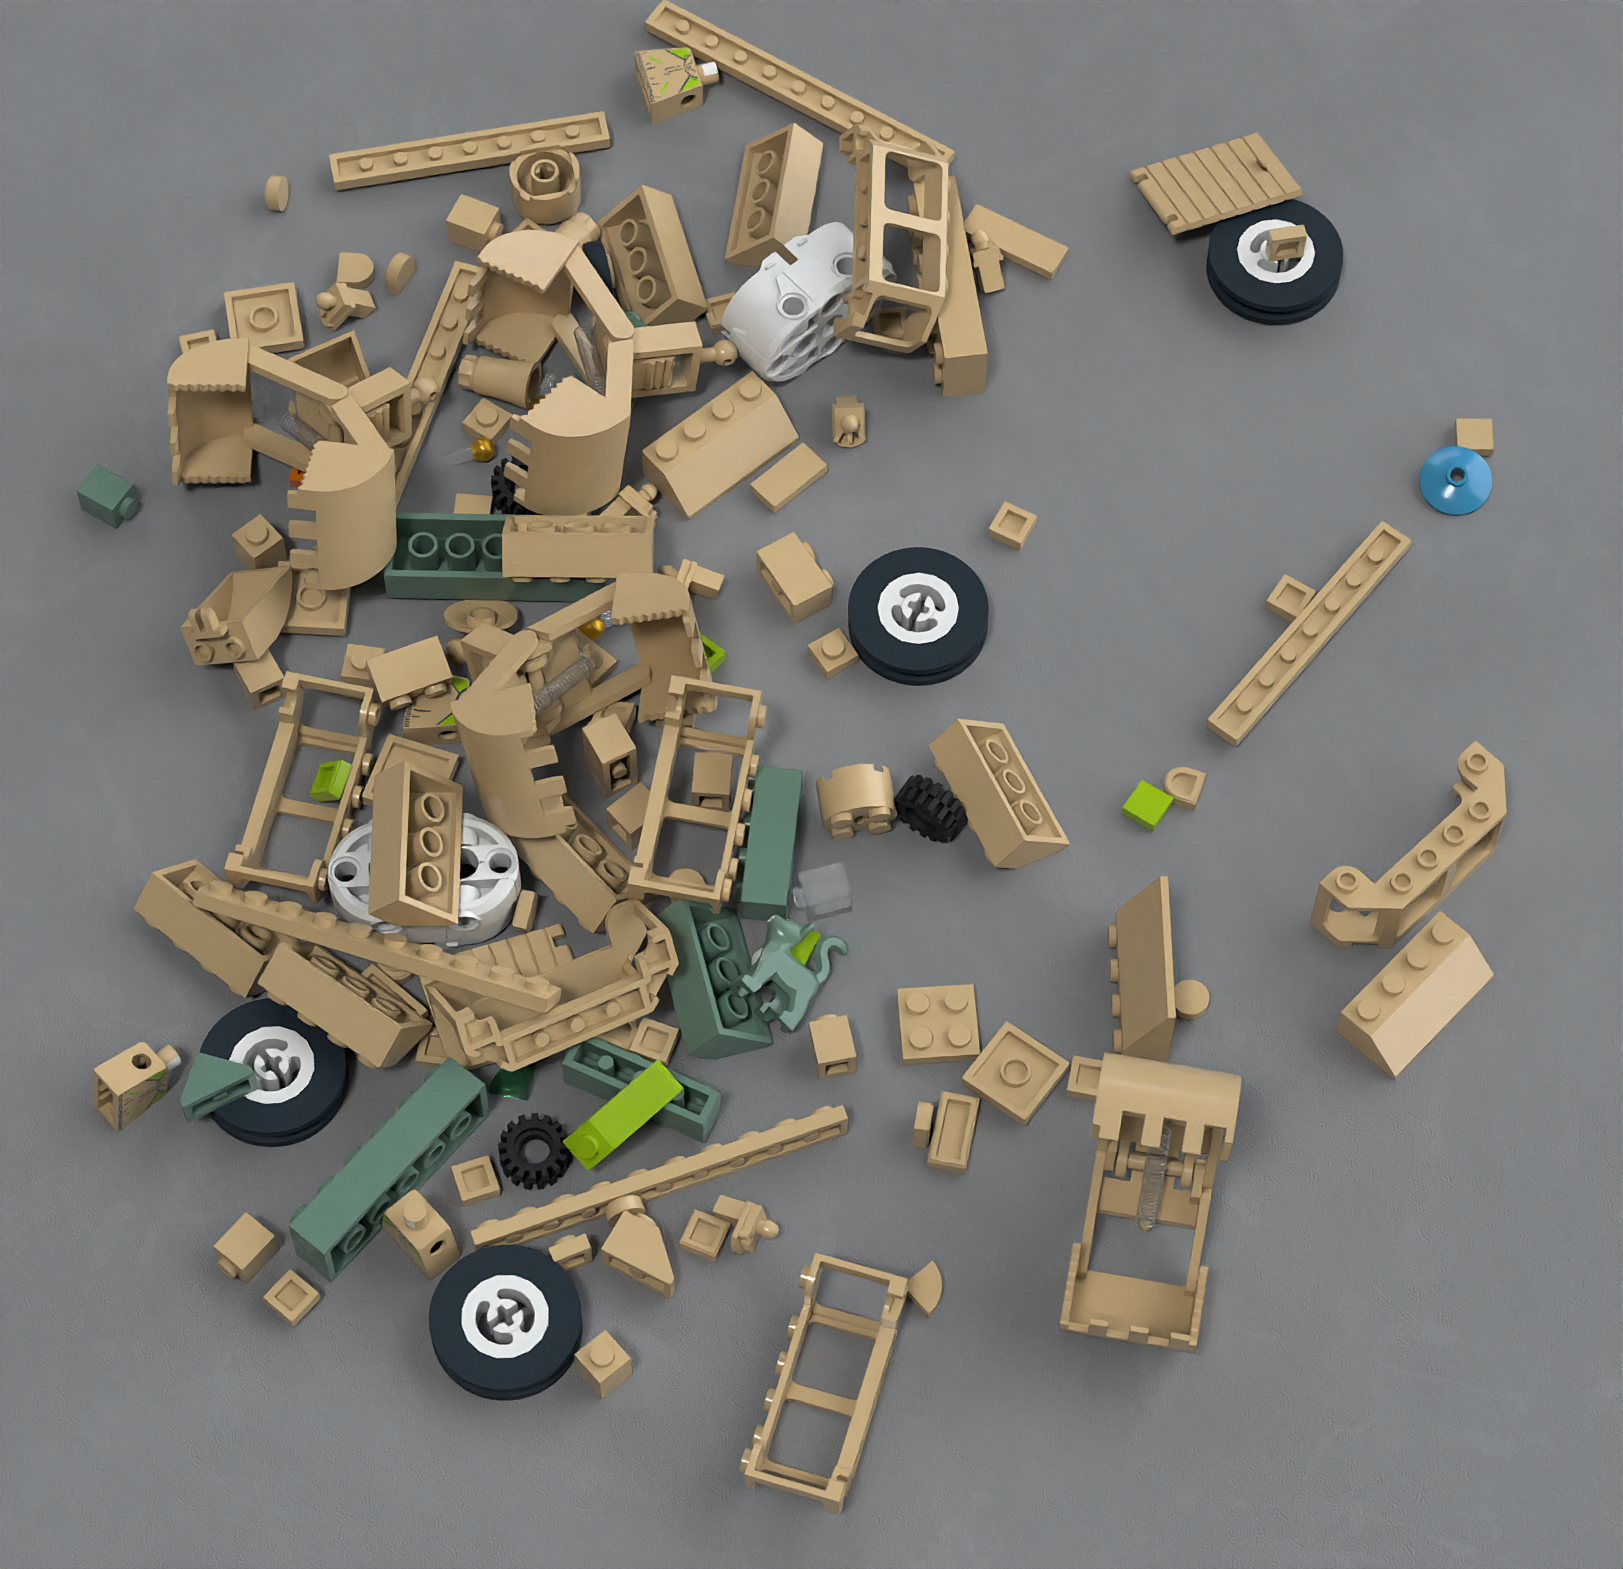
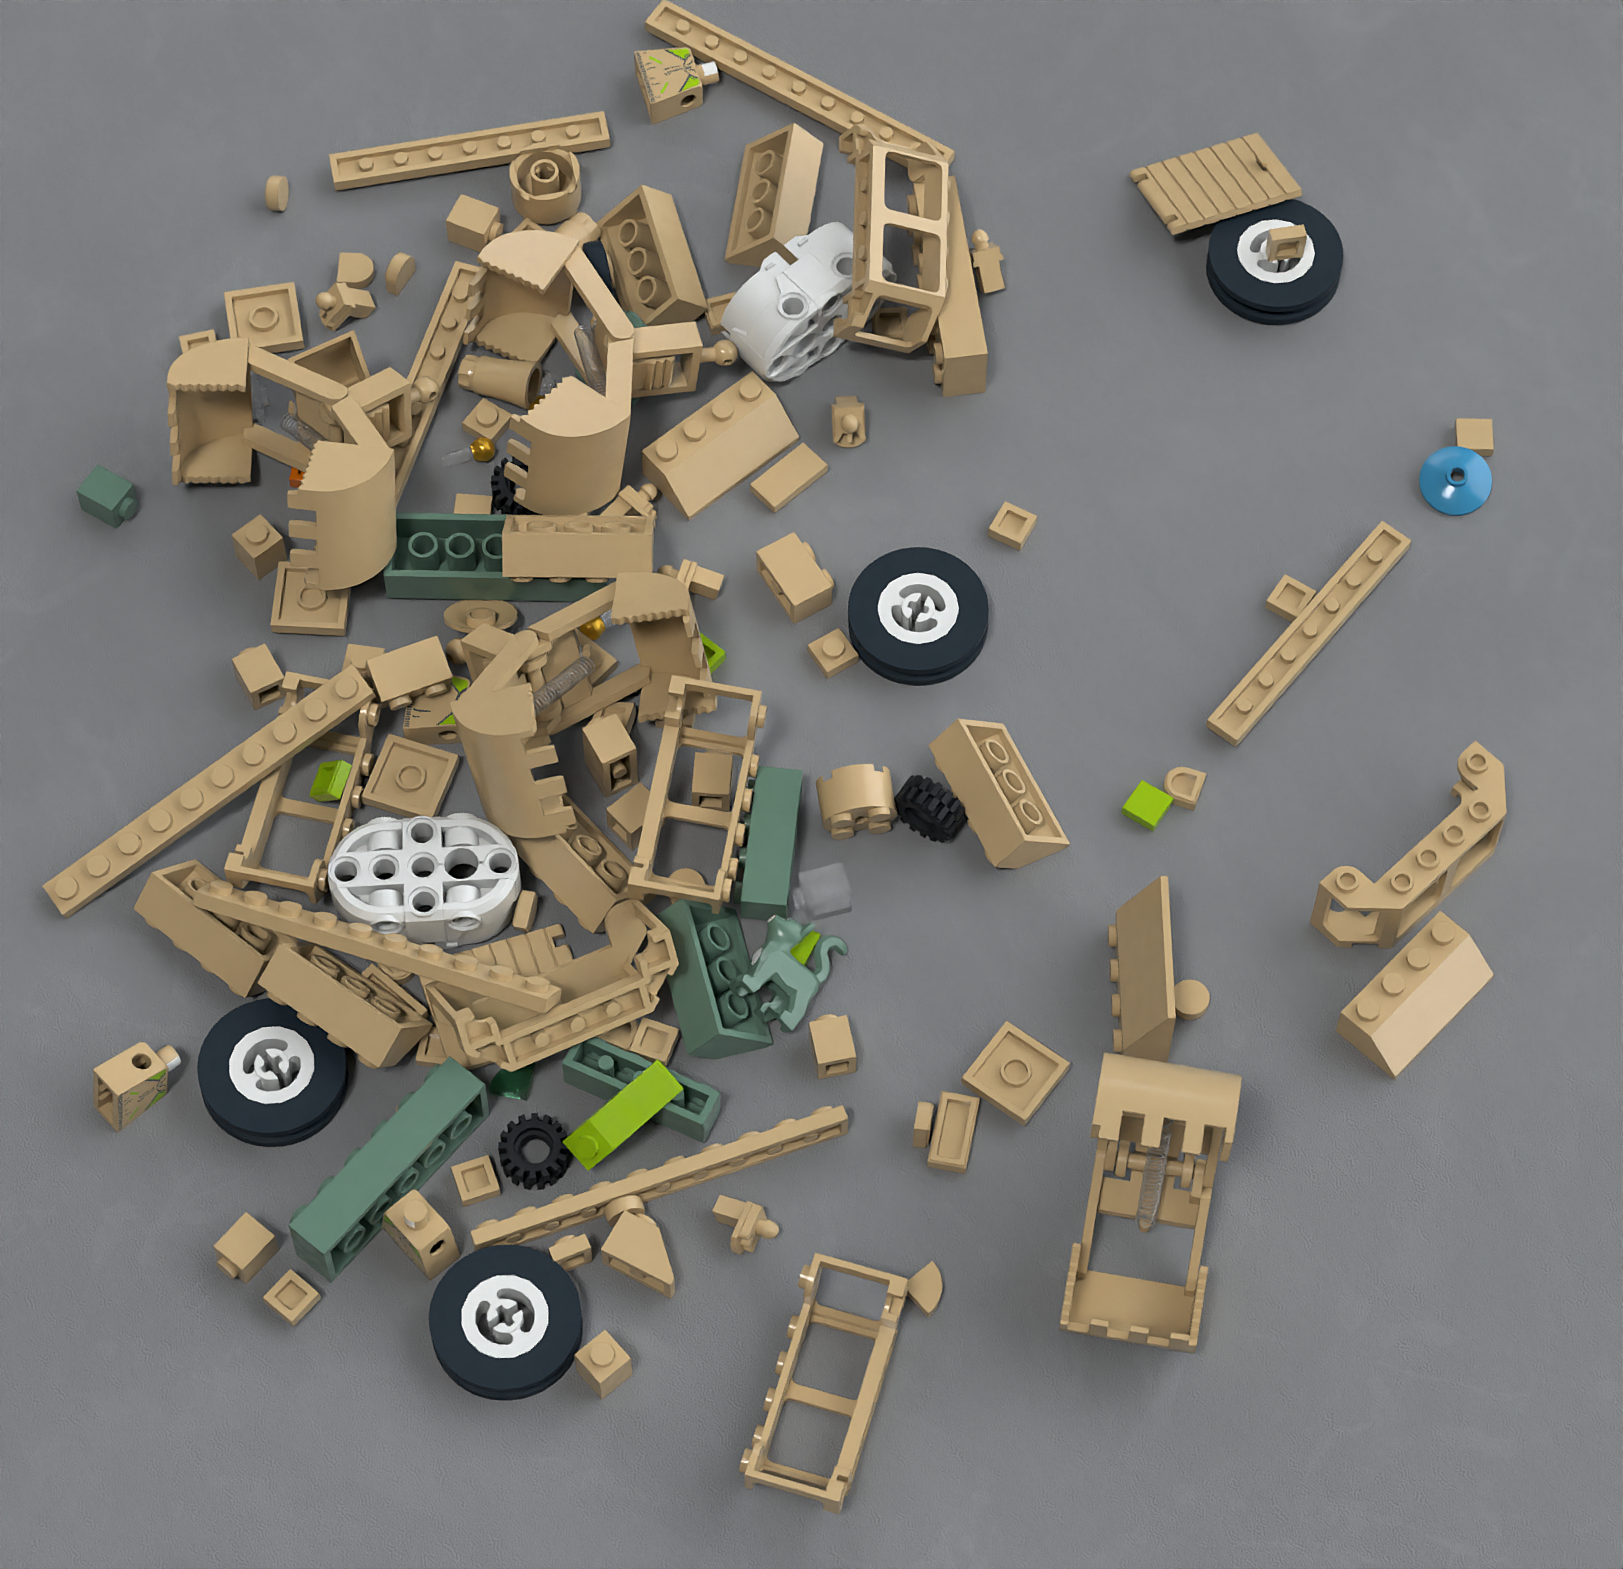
sand green slope [179,1052,259,1123] -> none
tan piece [180,565,292,666] -> none
tan slope [368,761,463,926] -> none
tan tile [679,1209,731,1262] -> none
tan plate [897,984,980,1065] -> none
tan tile [964,204,1069,280] -> none
tan tile [1066,1055,1103,1102] -> none
none -> tan plate [43,663,376,919]

